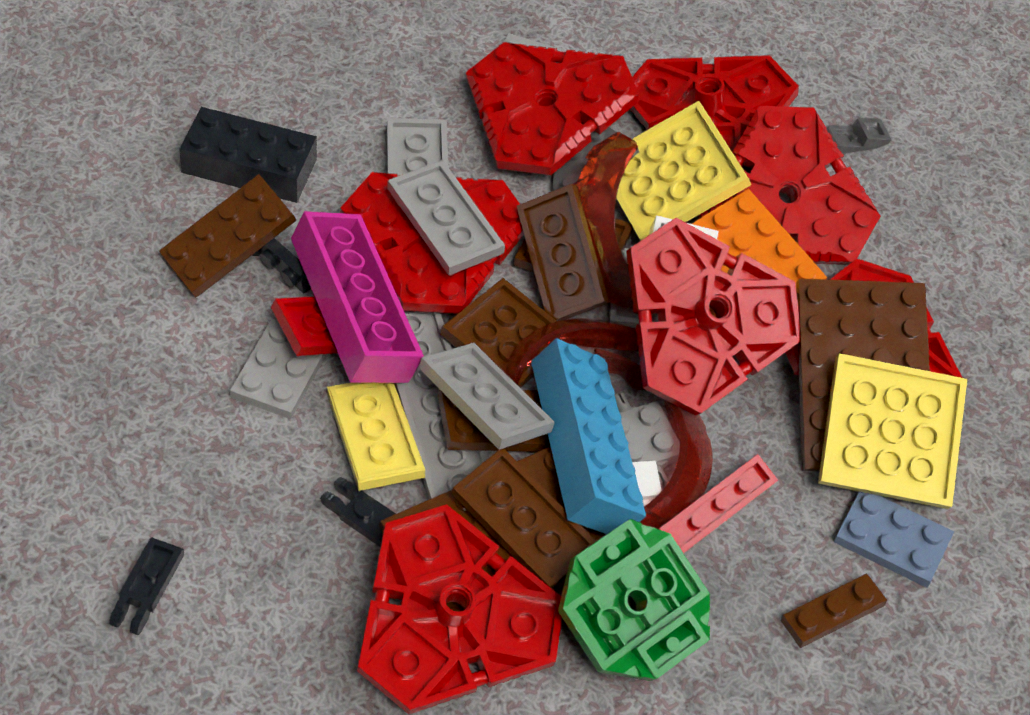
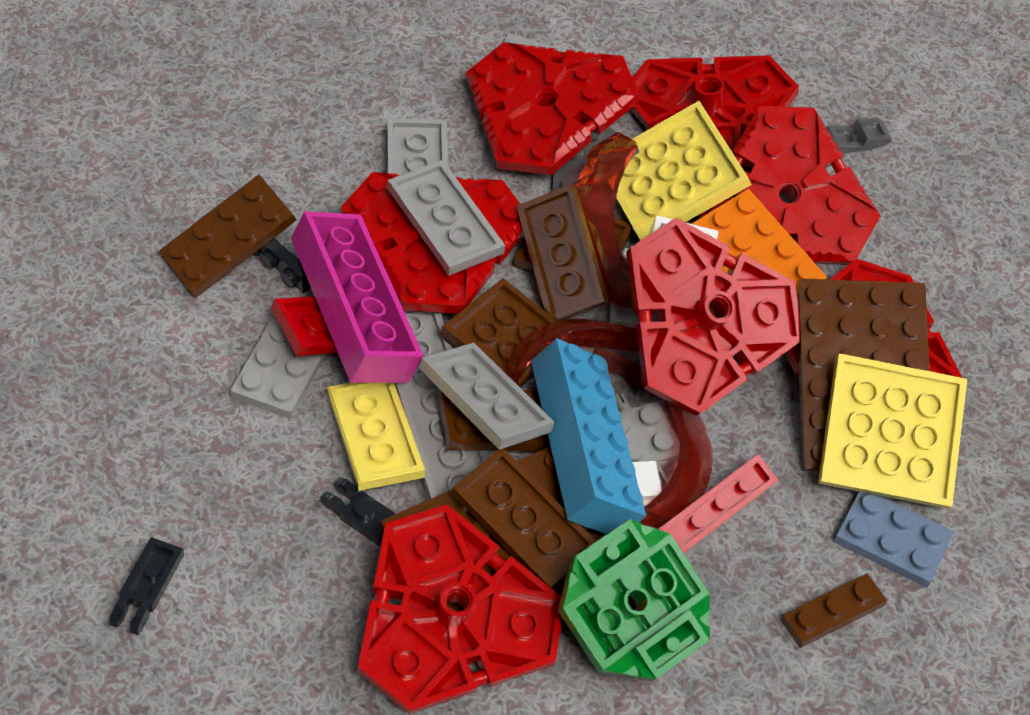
black brick [179,106,317,203] -> none

